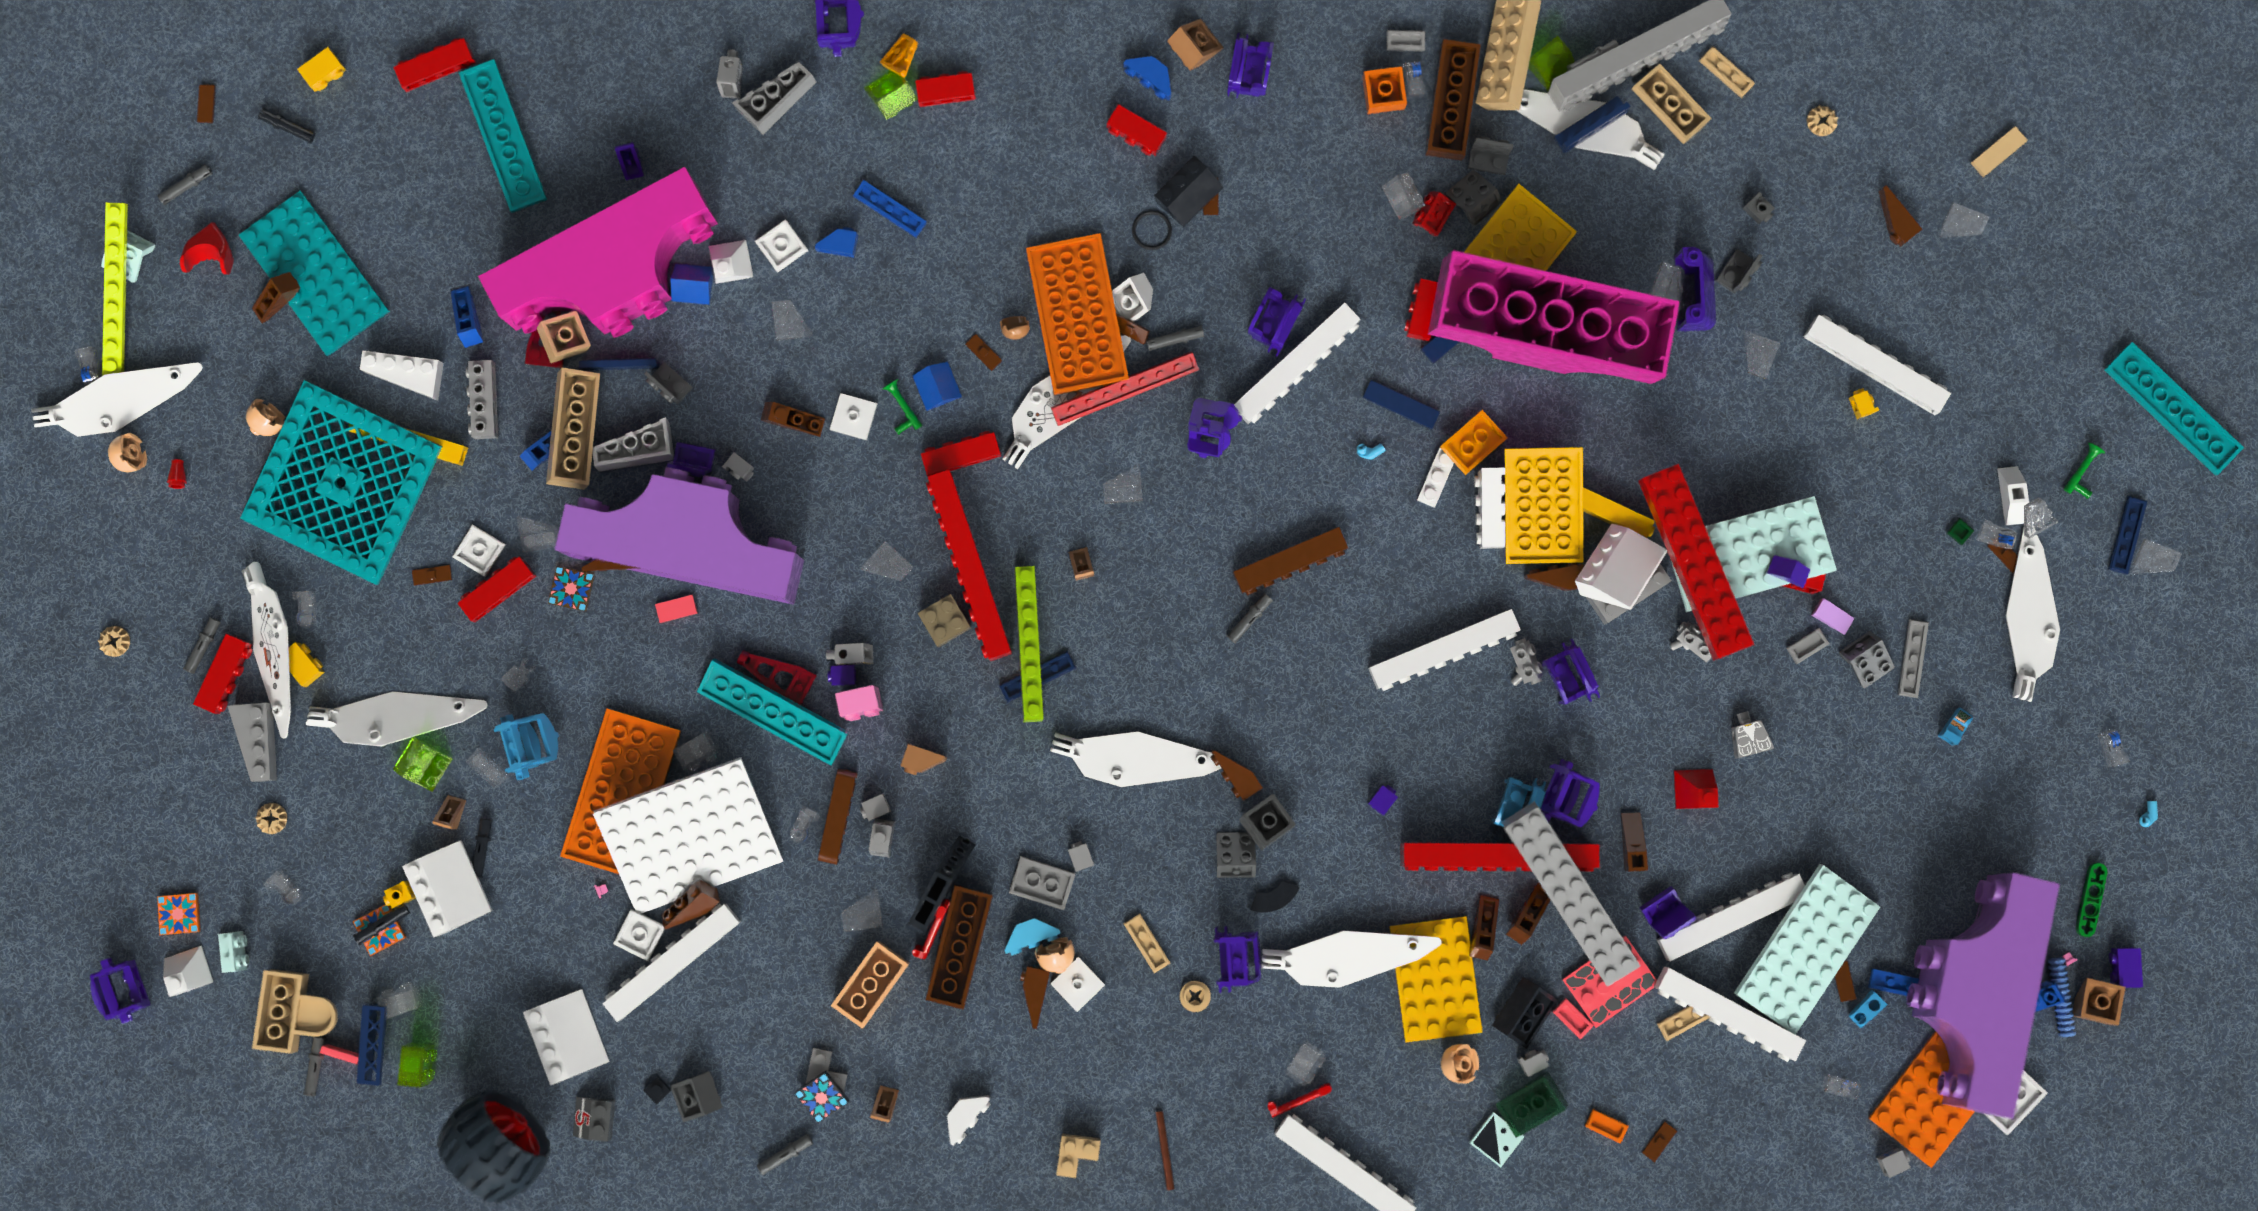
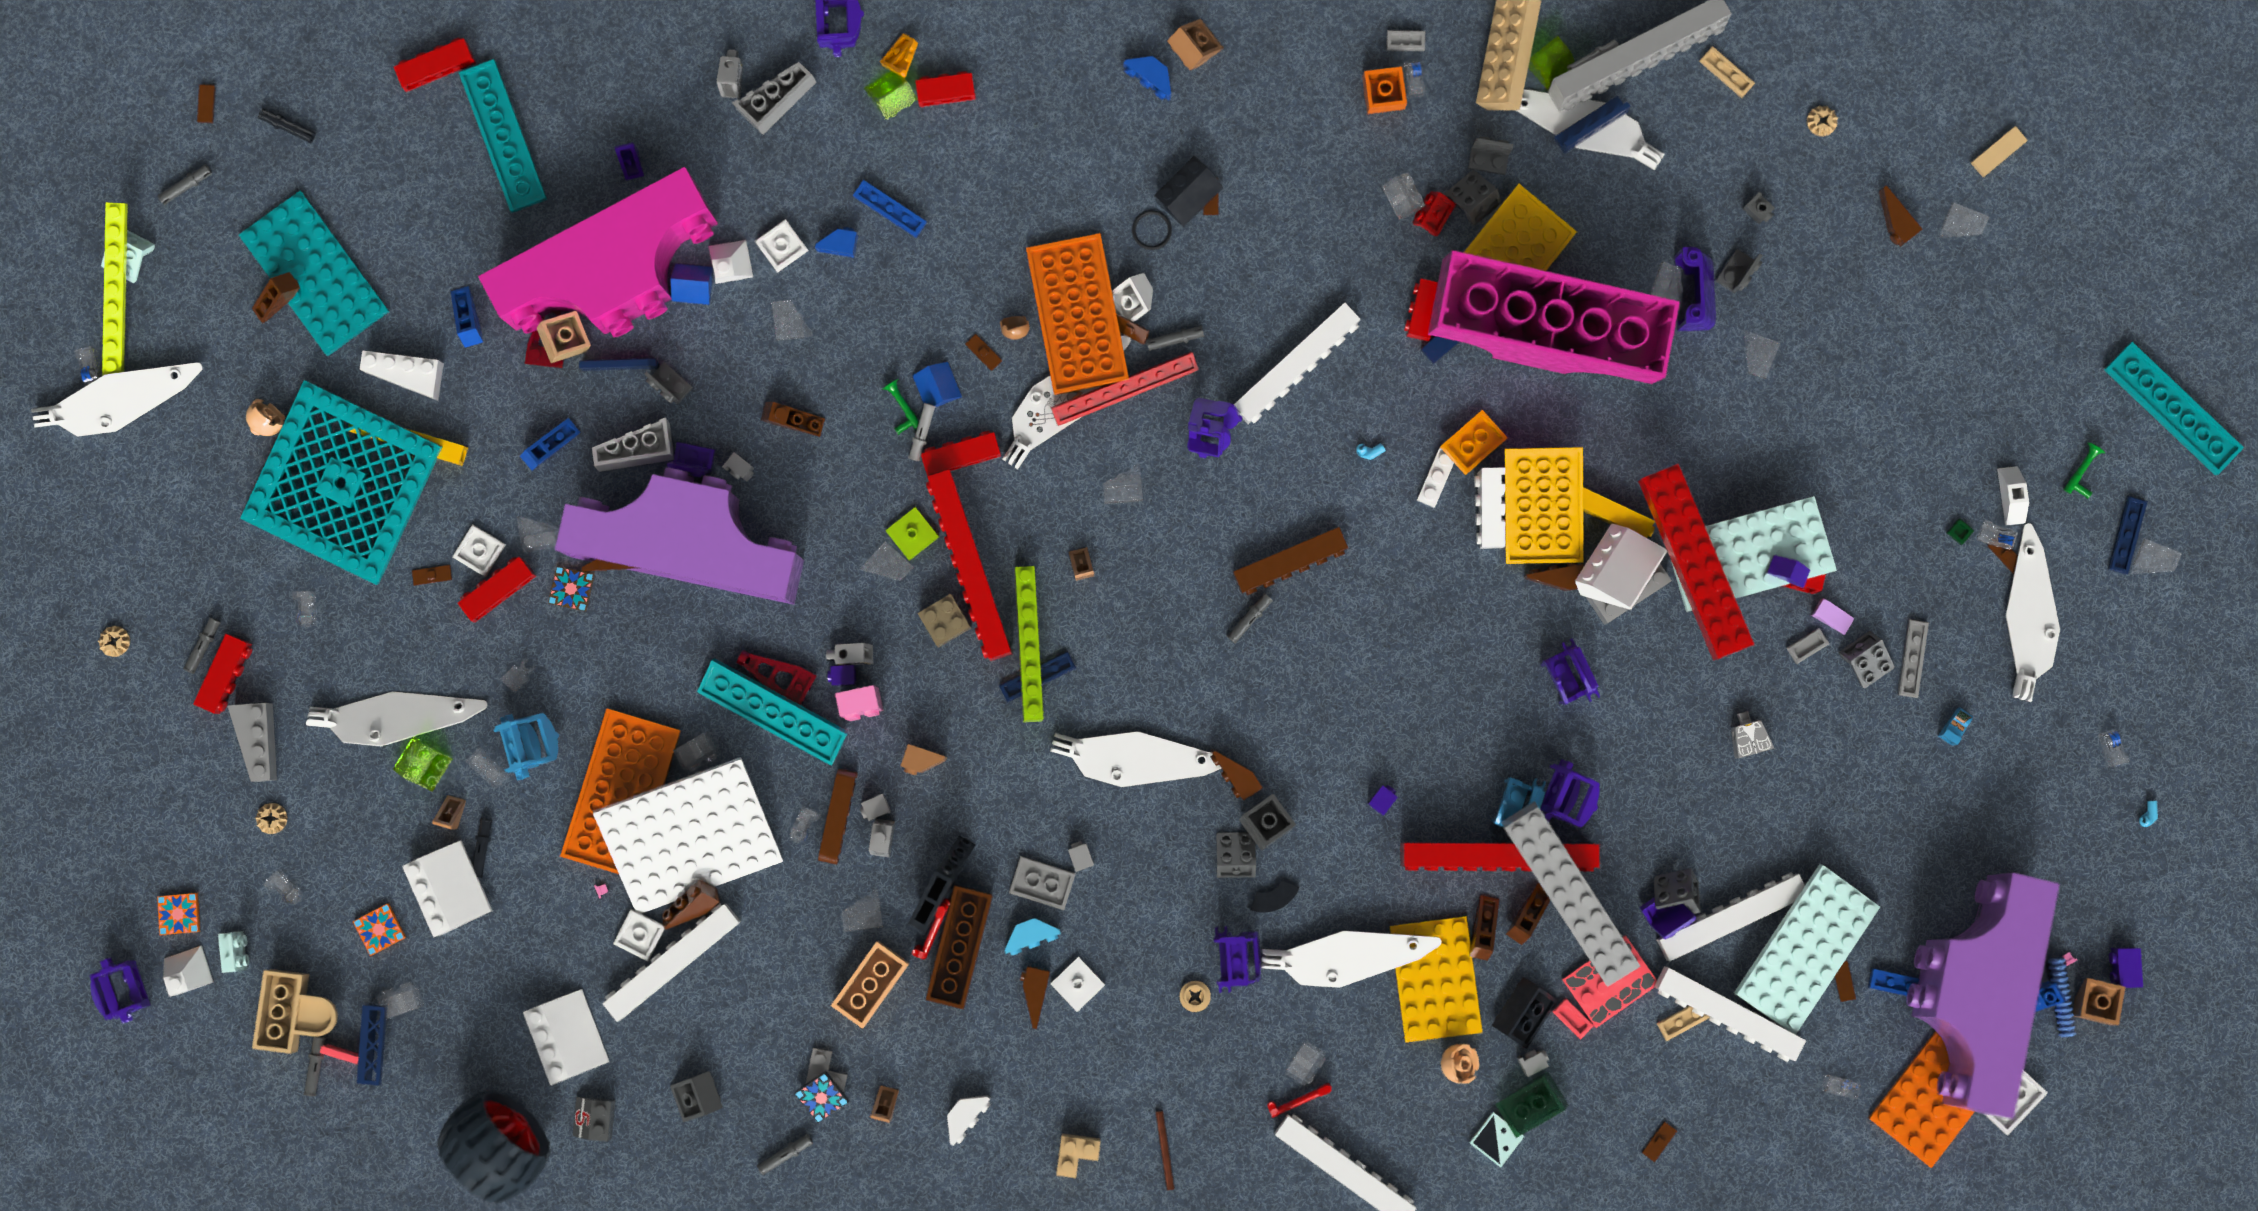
light nougat cylinder [108,433,147,473] -> none
red cone [167,459,187,489] -> none
red animal [180,222,234,275] -> none
white wing [242,562,291,738] -> none
yellow brick [289,642,325,687] -> none
yellow brick [297,47,346,92] -> none
black pin [353,903,410,945] -> none
yellow brick [383,881,416,908] -> none
clear neon green brick [397,1043,437,1088] -> none
light grey brick [466,360,498,439] -> none
tan brick [546,368,600,490] -> none
black plate [643,1076,672,1105] -> none
coral tile [655,595,698,623] -> none
white plate [830,393,877,440] -> none
light nougat cylinder [1035,937,1075,973] -> none
red brick [1107,104,1167,156] -> none
tan tile [1124,914,1170,973] -> none
dark purple animal [1227,33,1274,98] -> none
dark purple animal [1248,287,1306,357] -> none
dark blue tile [1363,380,1440,430] -> none
white brick [1368,609,1521,691] -> none
reddish brown brick [1425,39,1481,161] -> none
light grey brick [1510,638,1543,686] -> none
orange tile [1585,1109,1629,1144] -> none
reddish brown slope [1621,812,1648,872] -> none
tan brick [1632,64,1712,144] -> none
light grey brick [1670,621,1712,662] -> none
red slope [1674,769,1719,809] -> none
white brick [1804,315,1951,415] -> none
dark azure leg [1848,990,1887,1028] -> none
yellow brick [1849,388,1879,419] -> none
light grey brick [1876,1148,1911,1178] -> none
clear wing [2024,497,2058,539] -> none
green beam [2076,863,2108,937] -> none
none -> lime plate [885,507,939,561]
none -> light grey pin [908,403,936,461]
none -> dark grey bracket [1654,868,1700,914]

